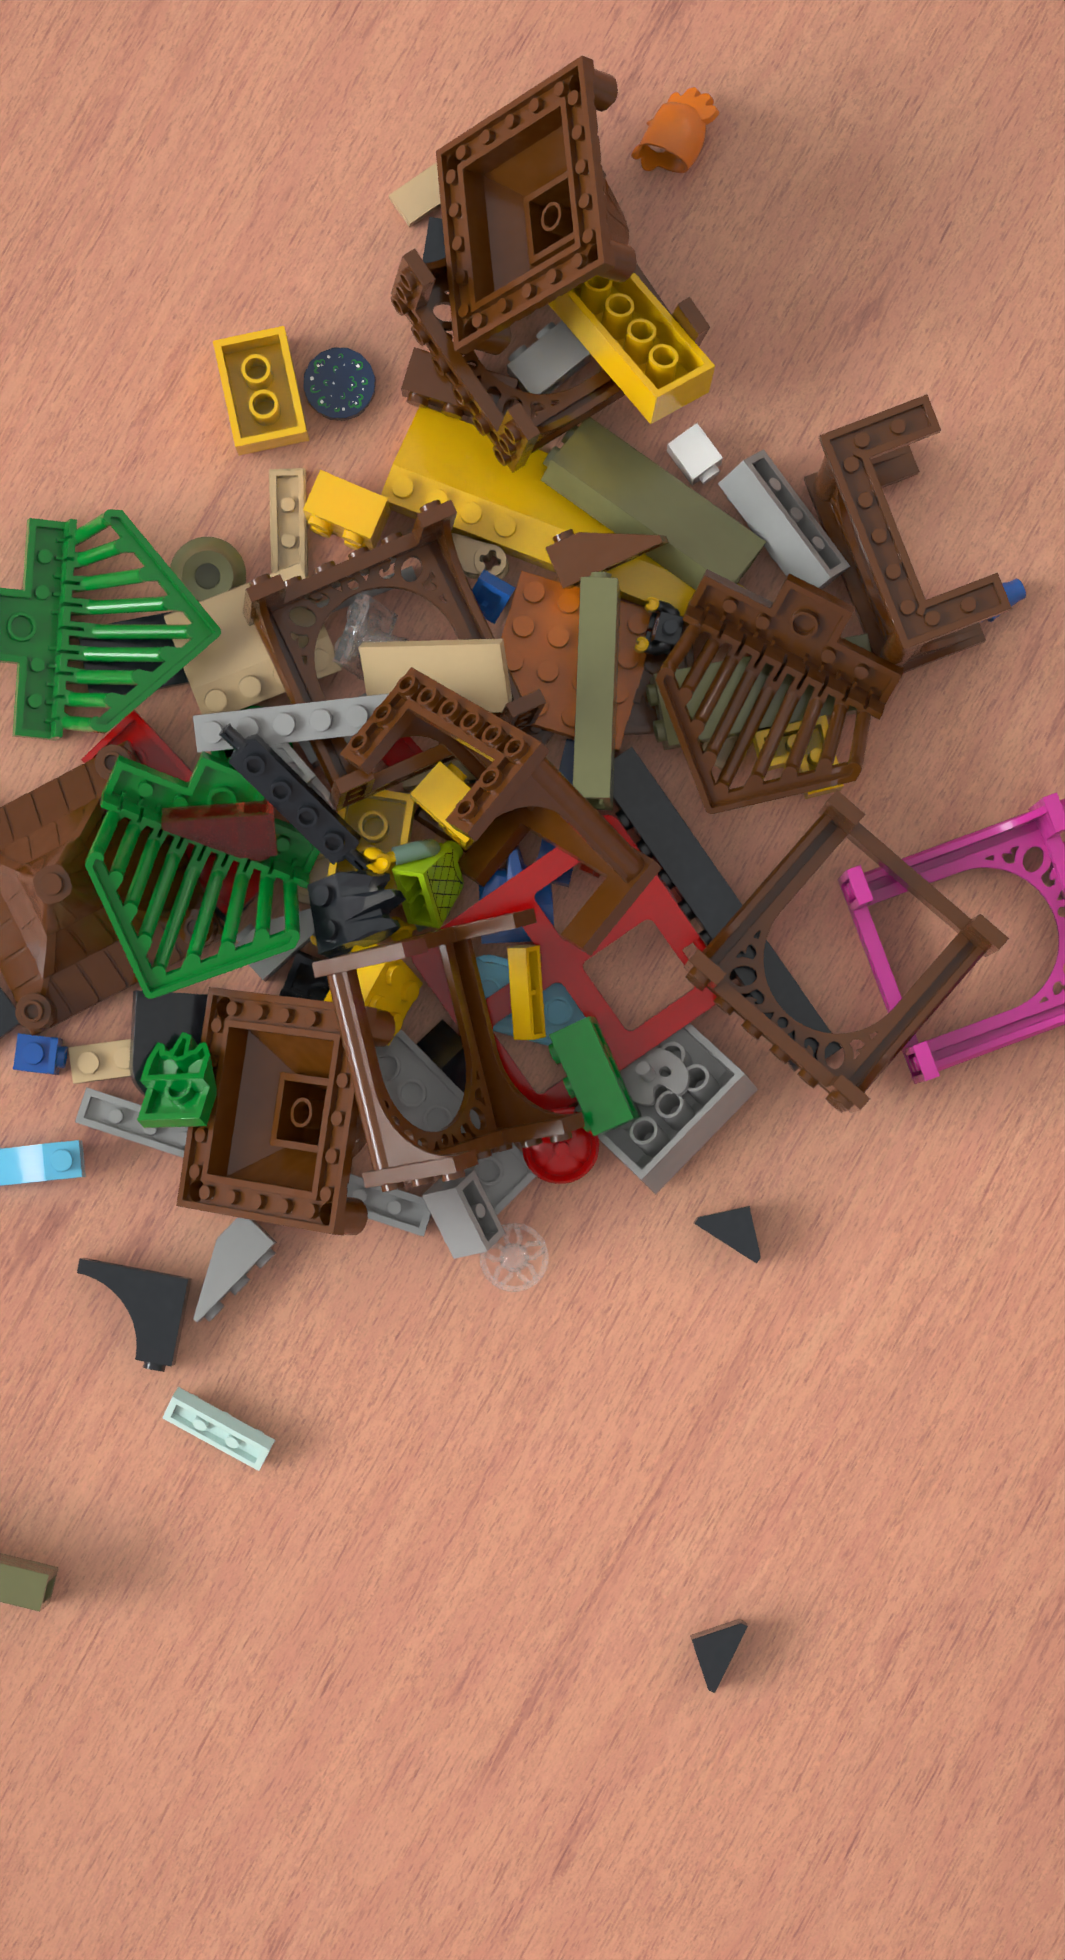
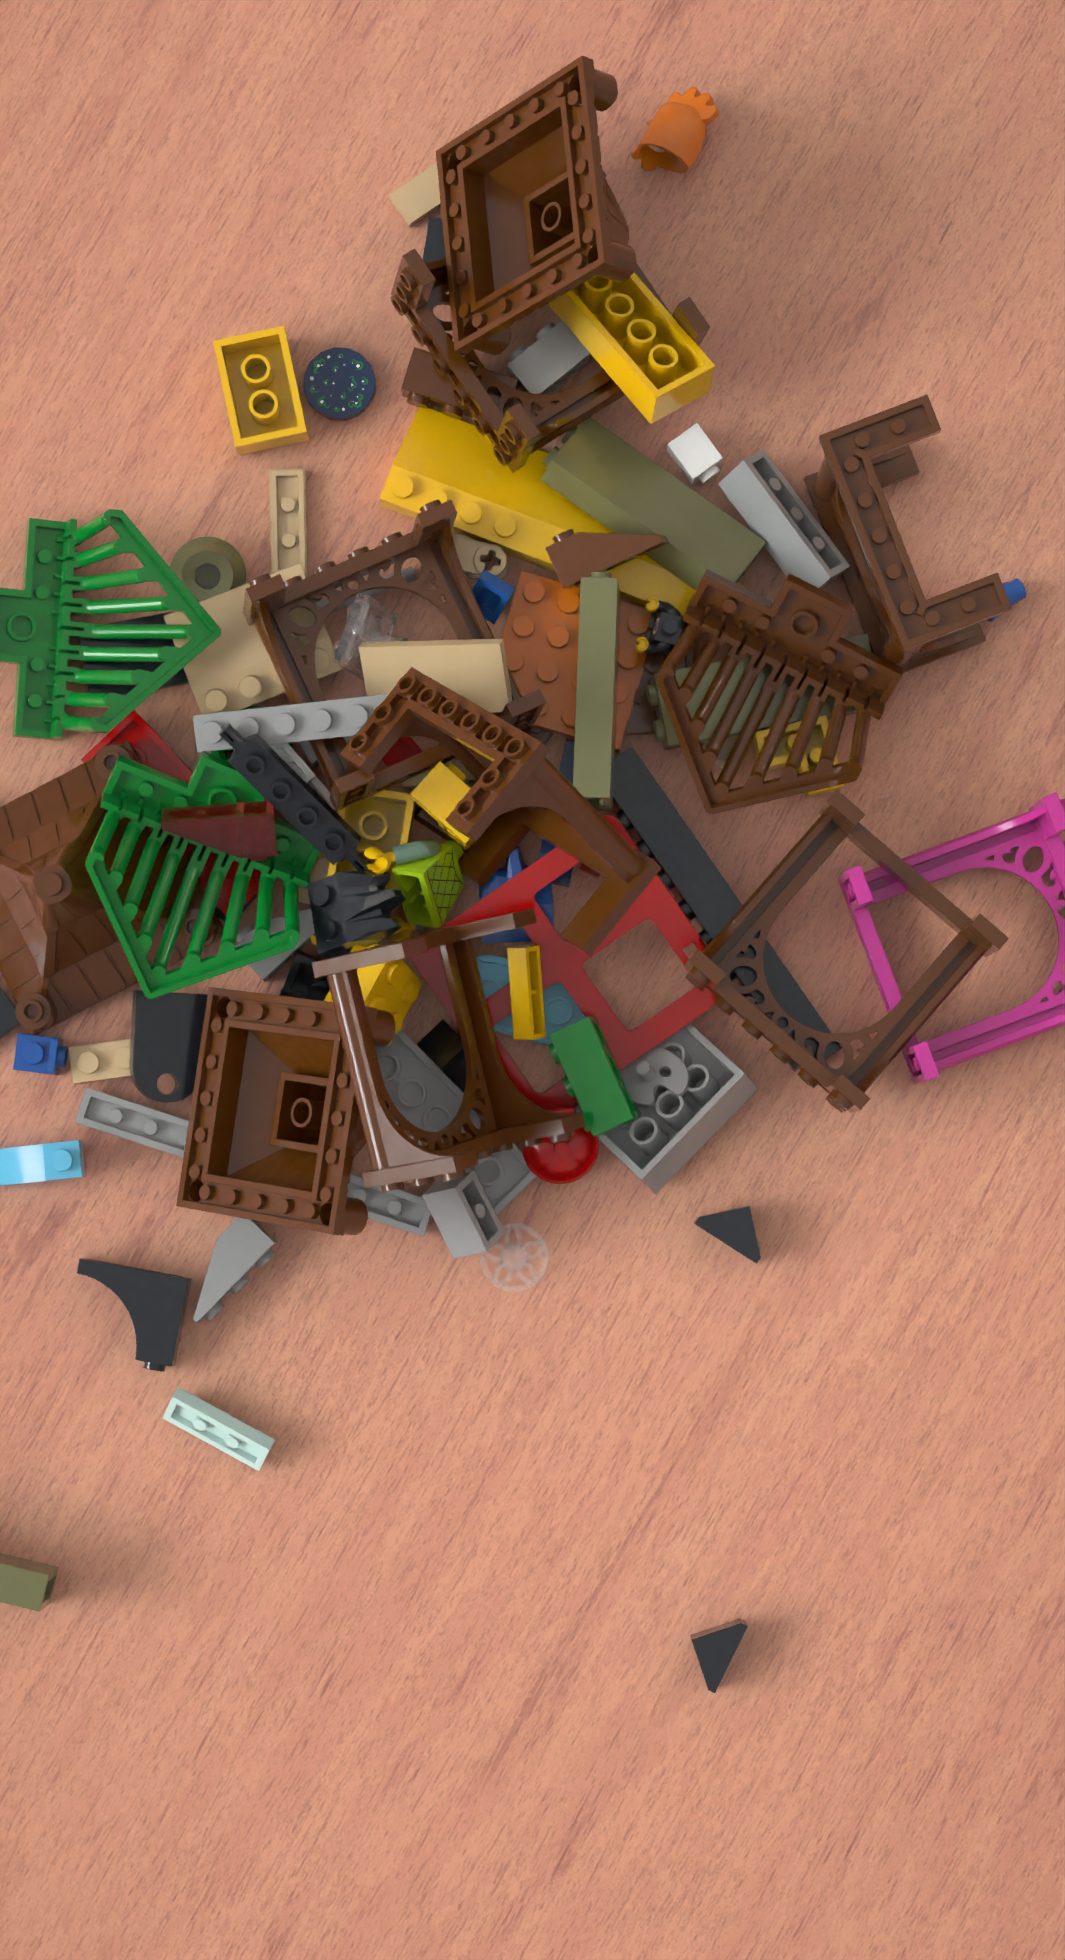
green plate [137,1032,217,1128] -> none
yellow brick [303,470,391,550] -> none

